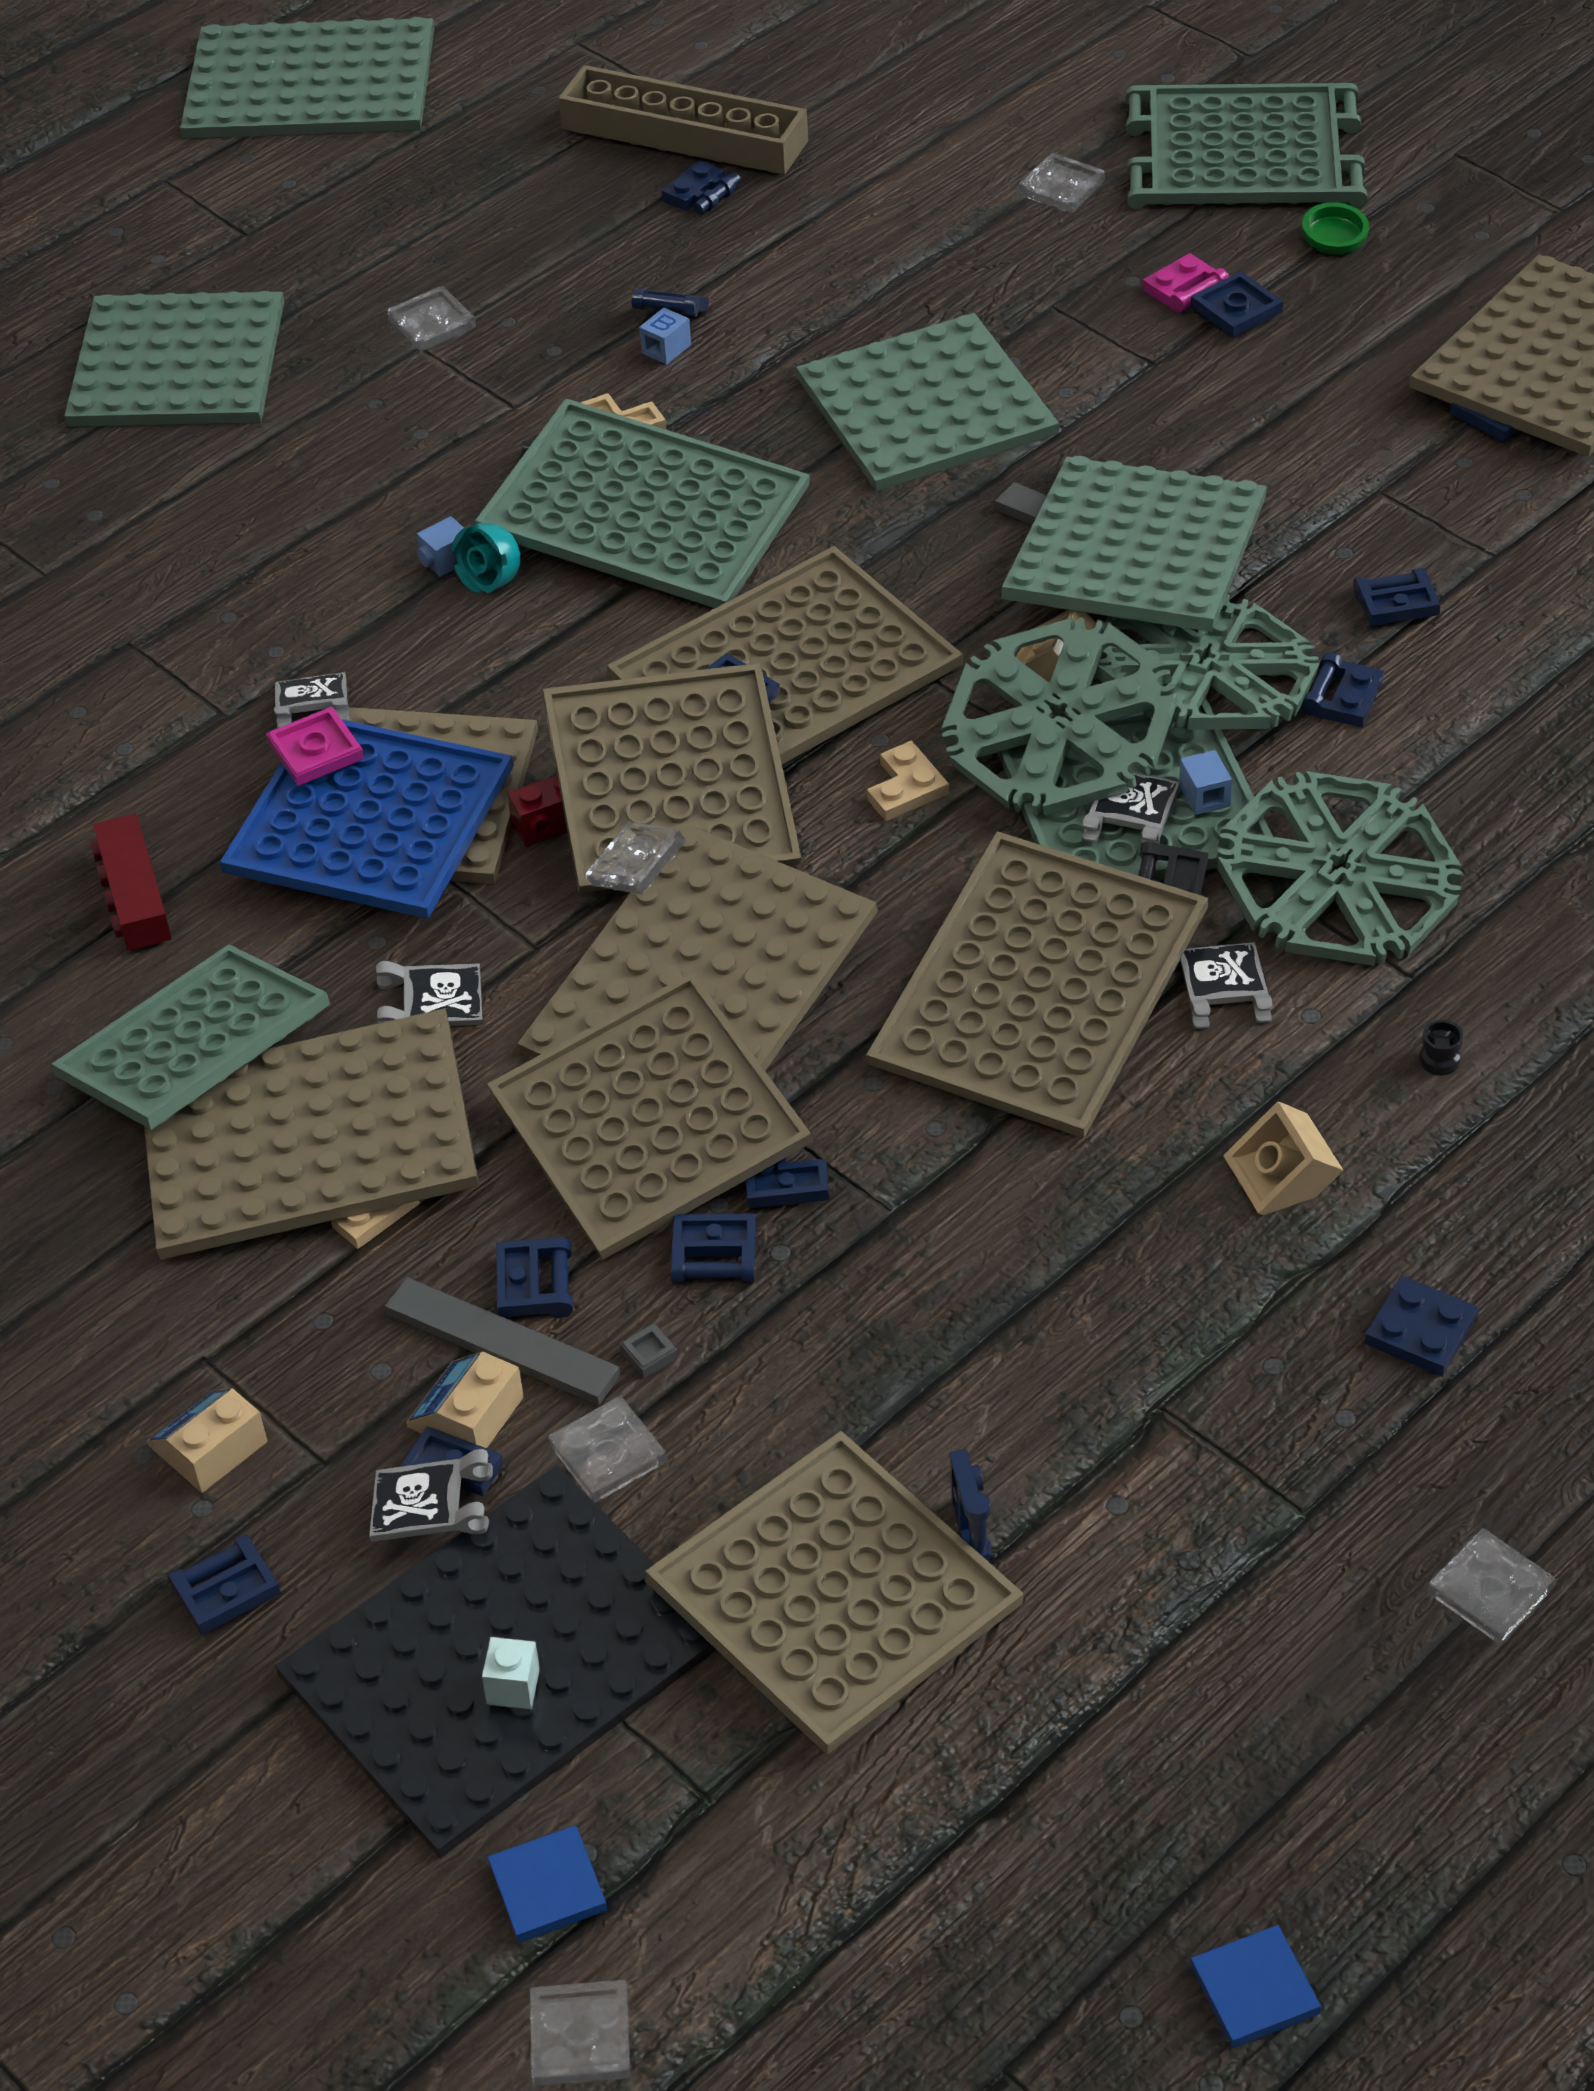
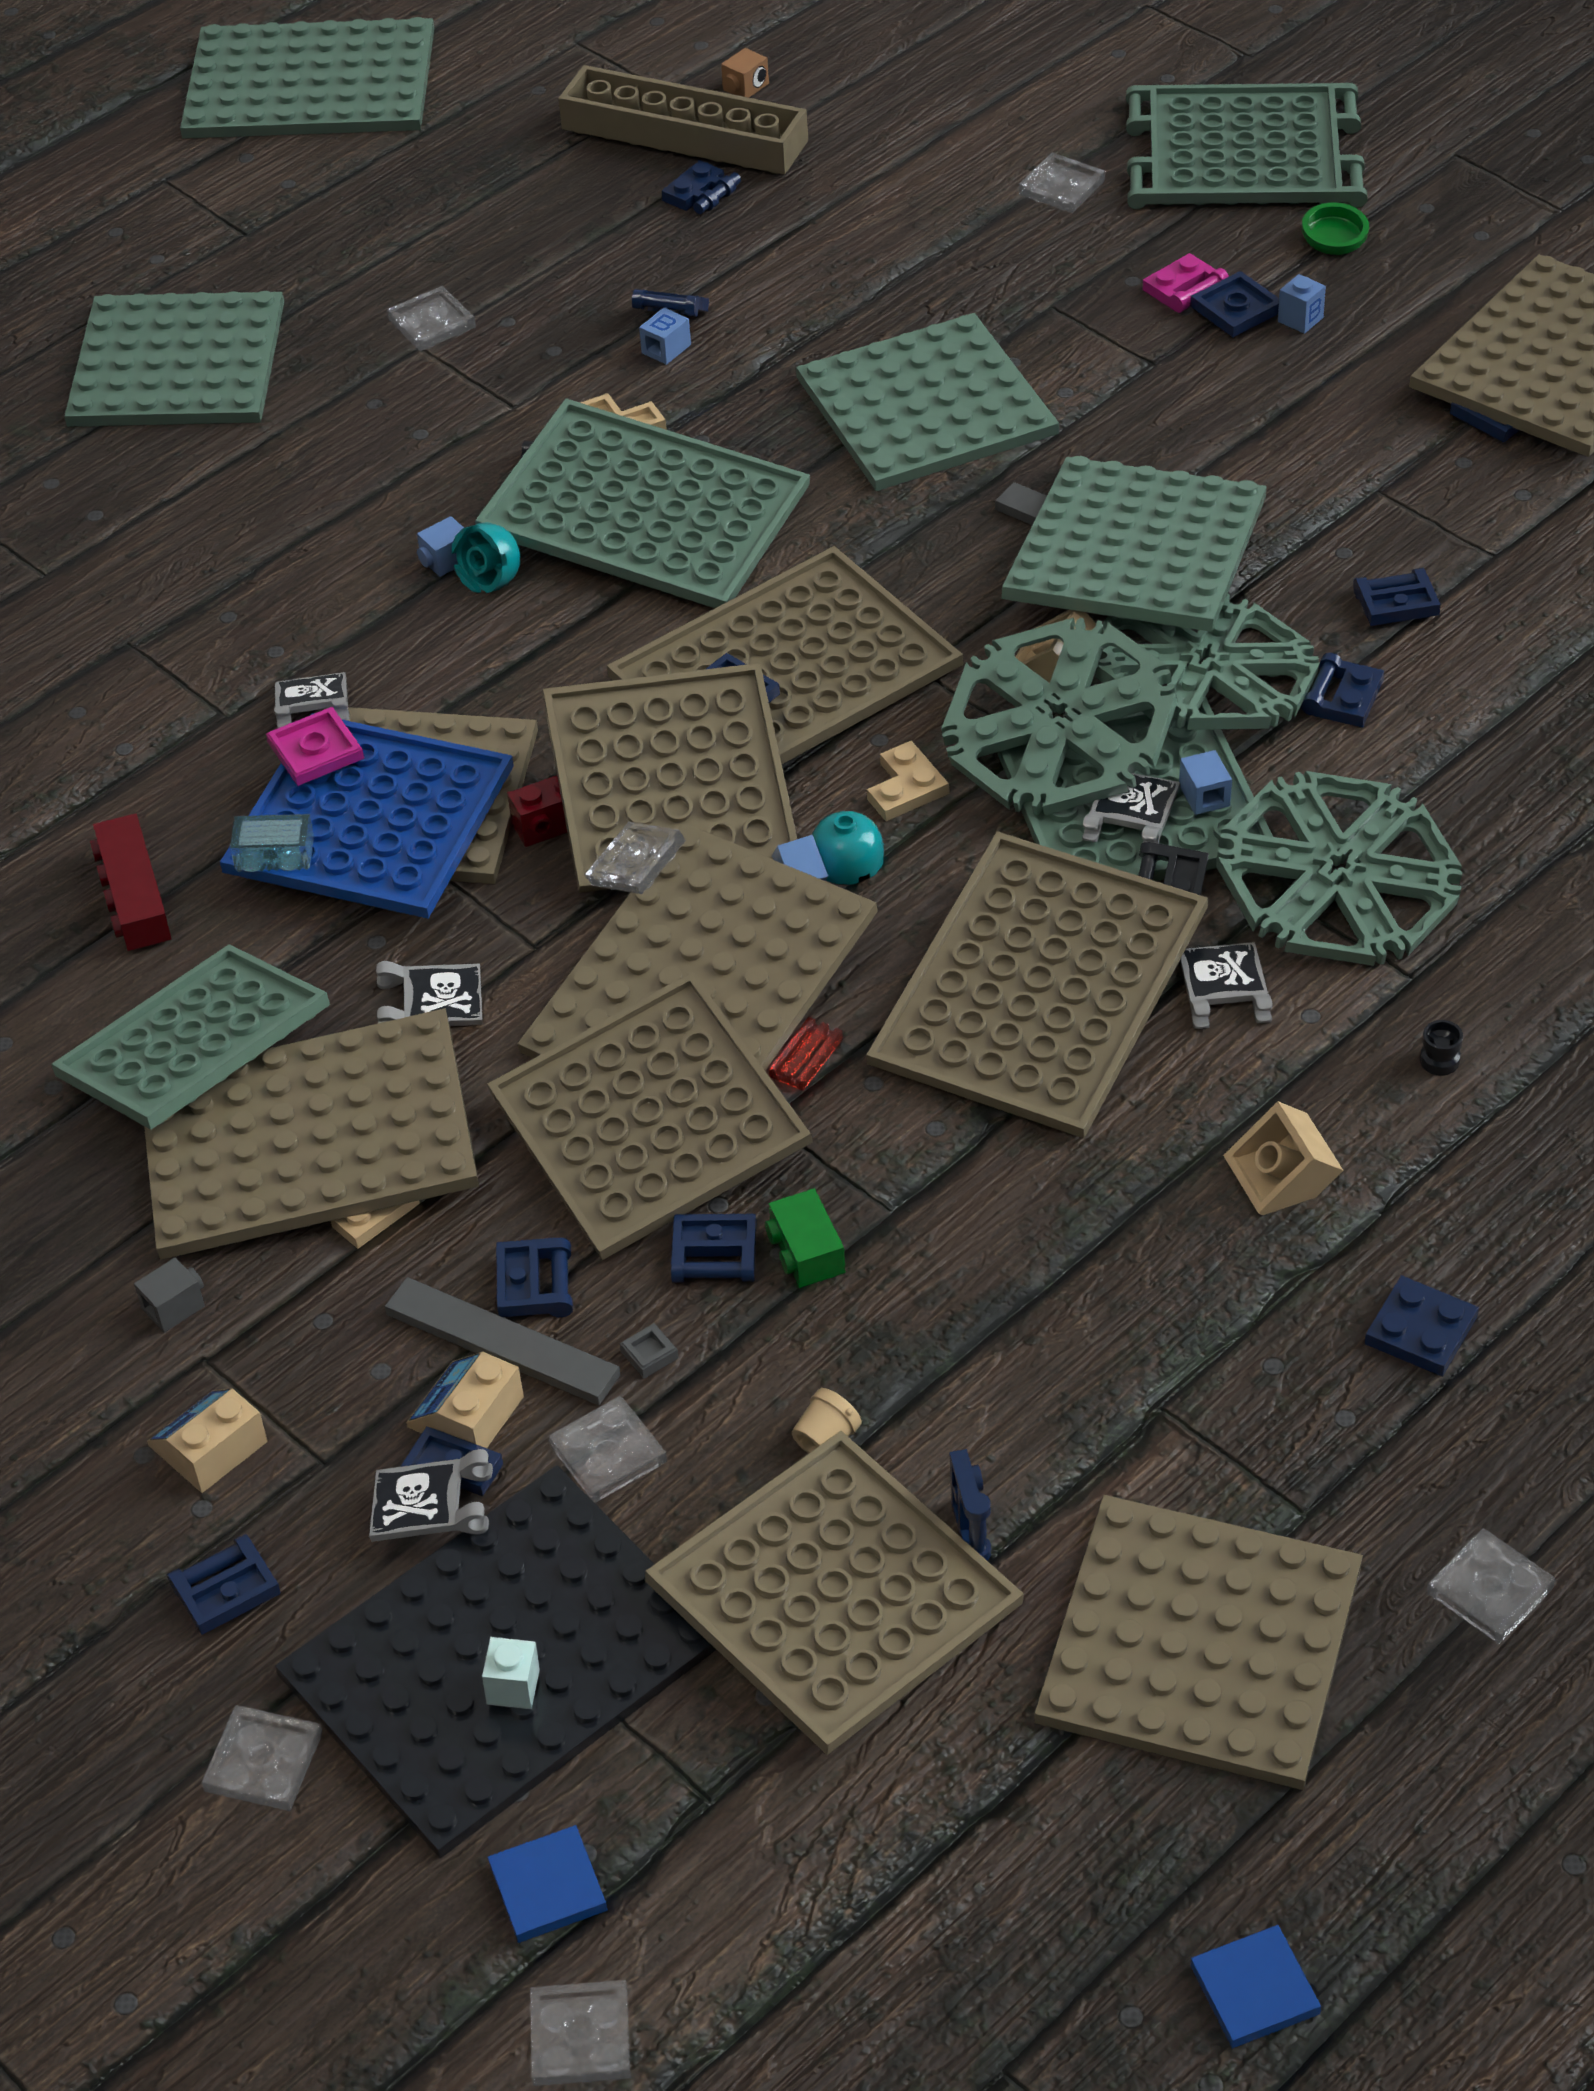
dark blue plate [746,1158,830,1209] -> none
none -> dark grey brick [134,1257,205,1333]
none -> clear plate [202,1705,323,1811]
none -> clear light blue brick [230,814,314,872]
none -> medium nougat brick [721,48,769,98]
none -> green brick [765,1188,846,1288]
none -> clear red tile [769,1017,843,1091]
none -> medium blue brick [772,835,828,881]
none -> tan piece [792,1388,862,1453]
none -> teal cylinder [812,811,884,885]
none -> dark tan plate [1035,1495,1363,1790]
none -> medium blue brick [1278,274,1326,334]

